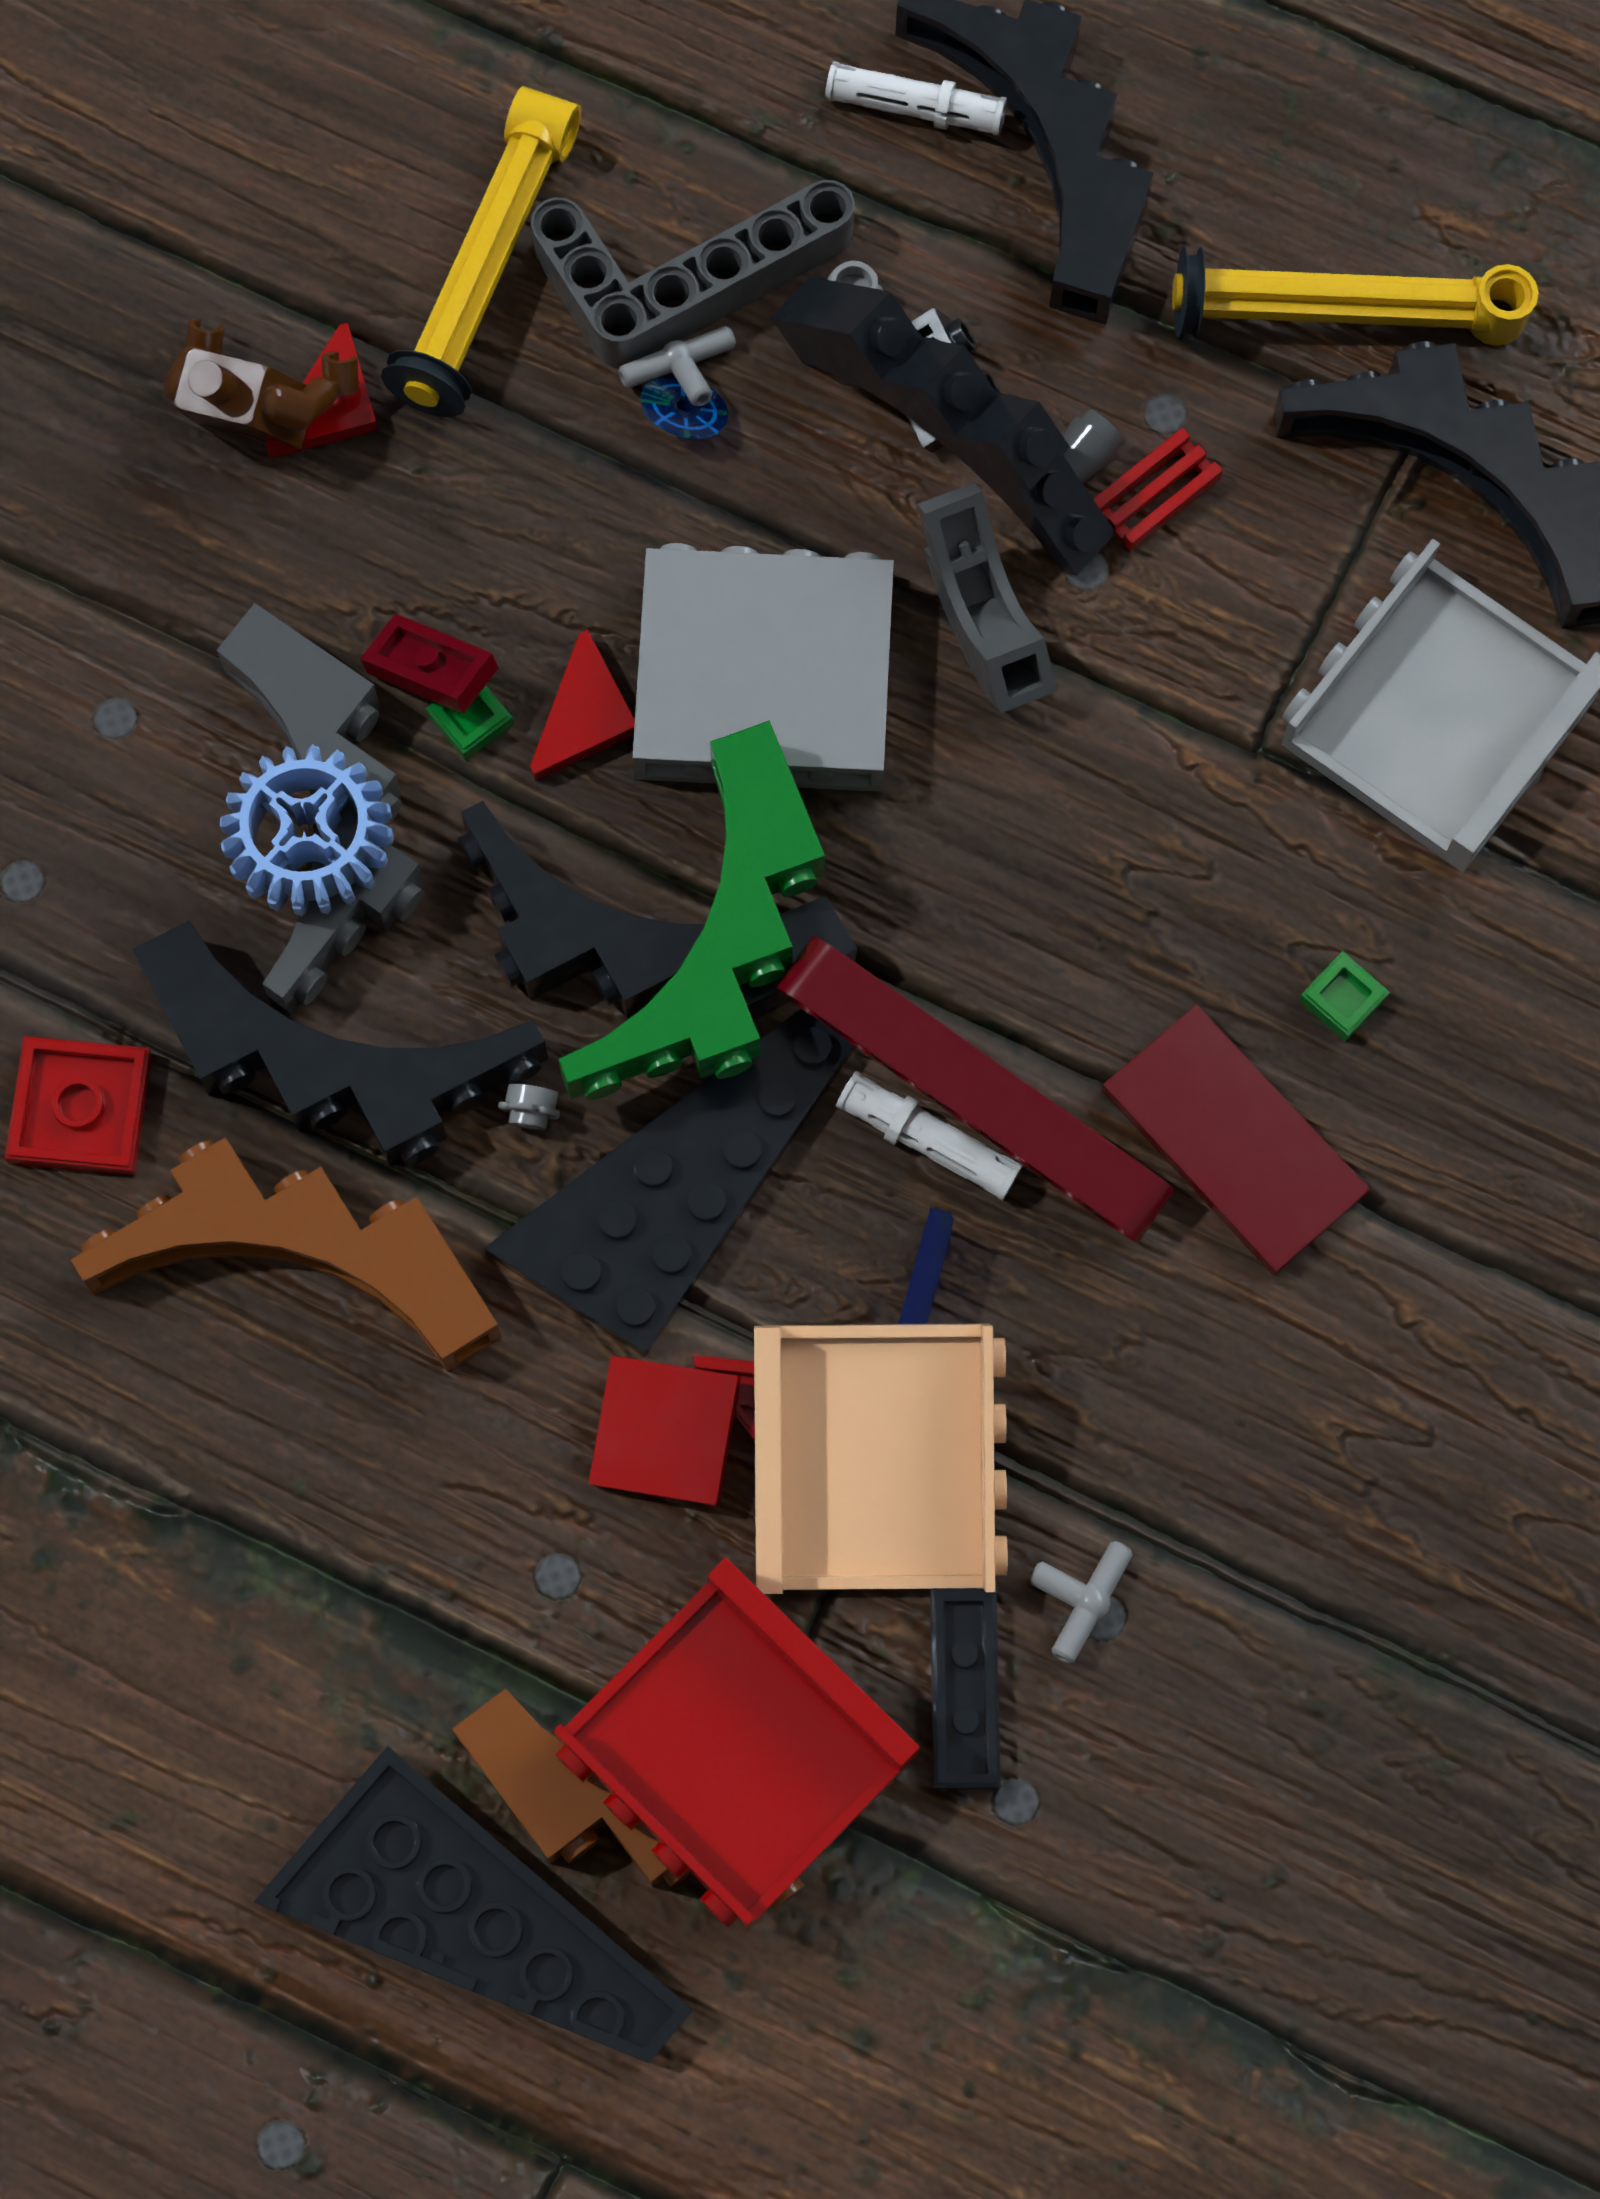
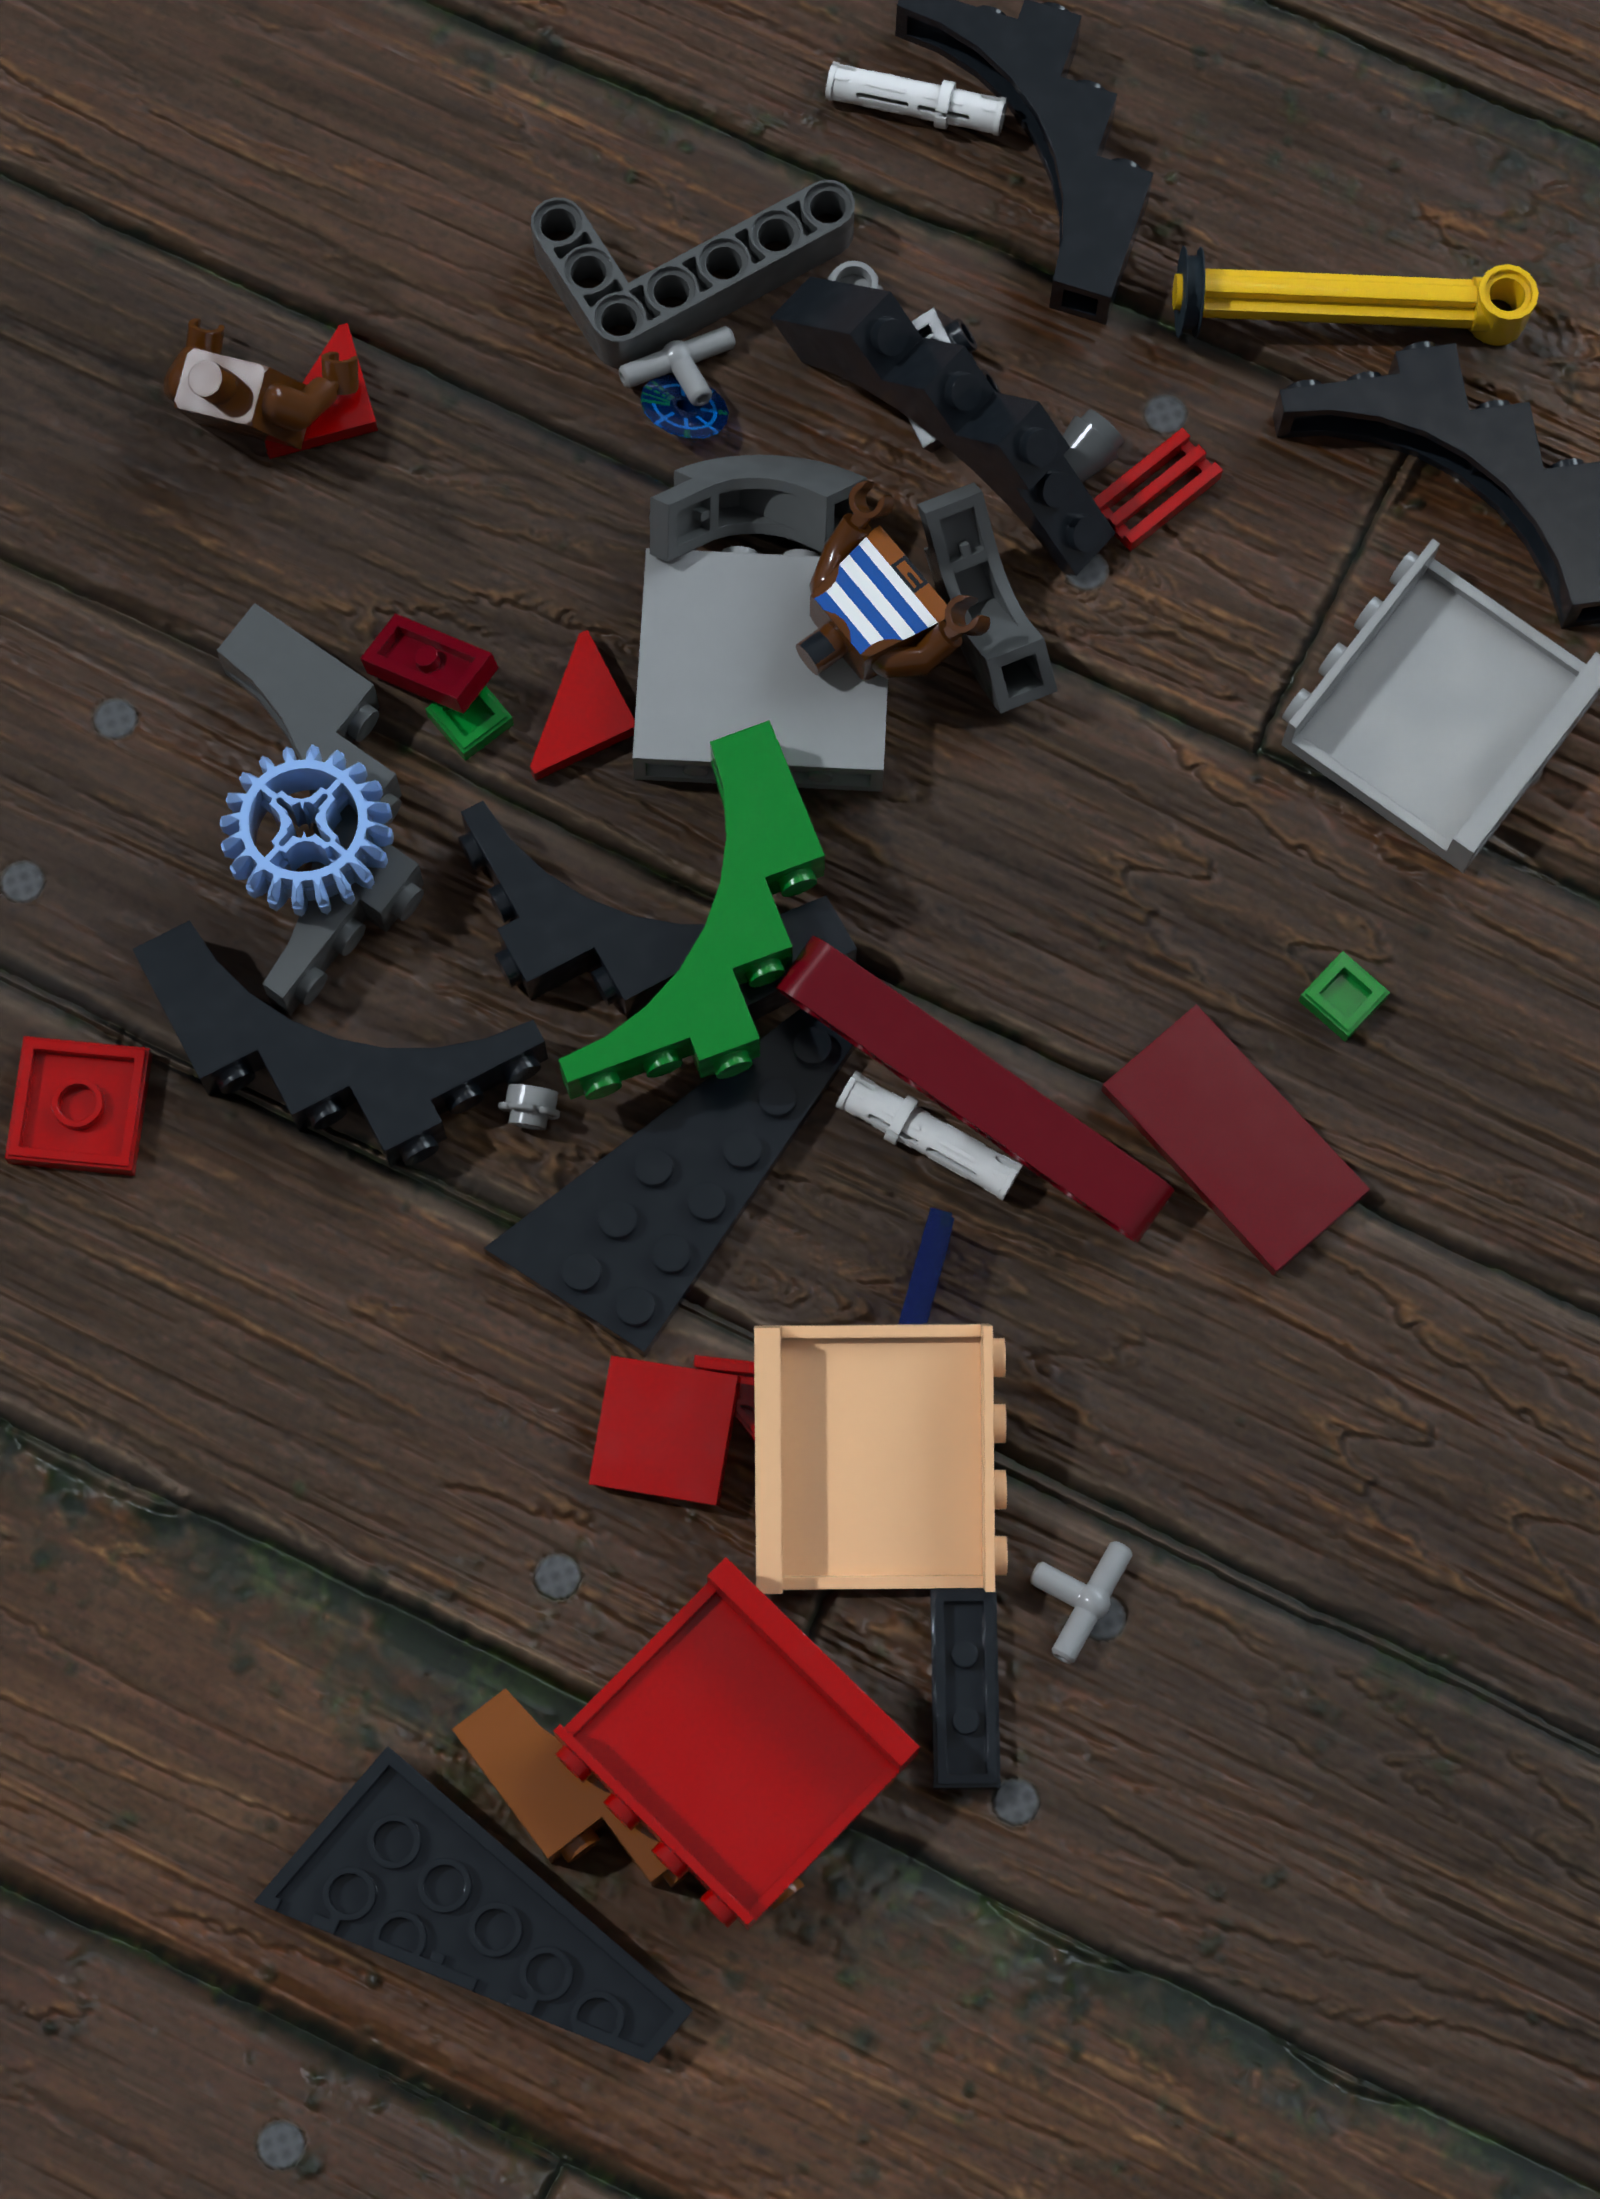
dark orange arch [71,1137,502,1372] -> none
yellow piece [380,86,581,417] -> none
none -> dark grey arch [649,455,867,562]
none -> torso [796,481,990,680]

